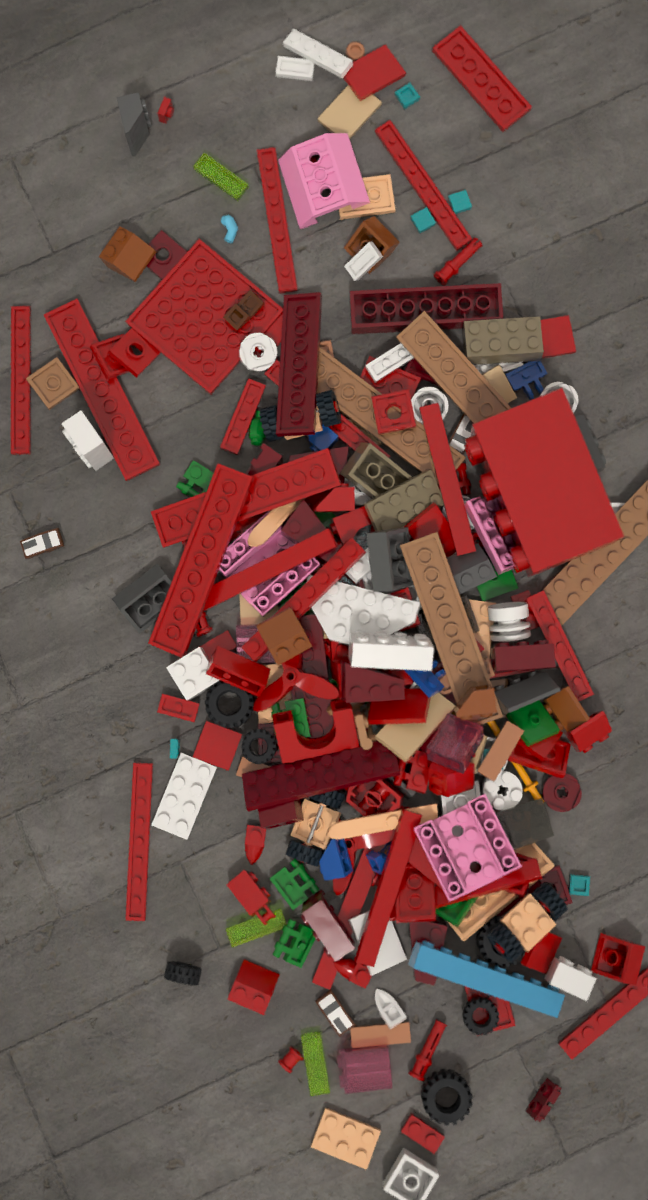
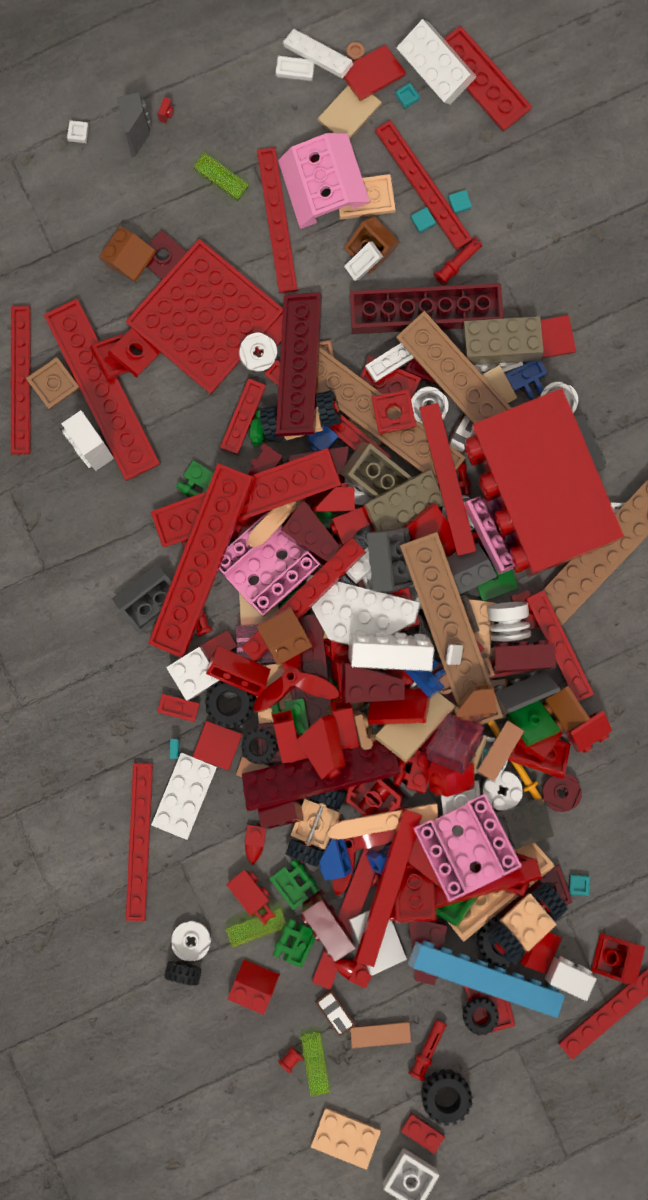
slope [20,528,65,559] -> none
red tile [203,528,338,611] -> none
medium azure arm [221,215,238,243] -> none
reddish brown slope [223,290,265,331] -> none
clear pink brick [337,1045,393,1094] -> none
white plate [375,989,407,1030] -> none
dark red hinge [526,1078,562,1122] -> none
none -> white plate [67,121,89,143]
none -> white plate [171,920,211,961]
none -> red slope [297,715,346,779]
none -> white brick [397,19,477,104]
none -> white slope [445,643,463,665]

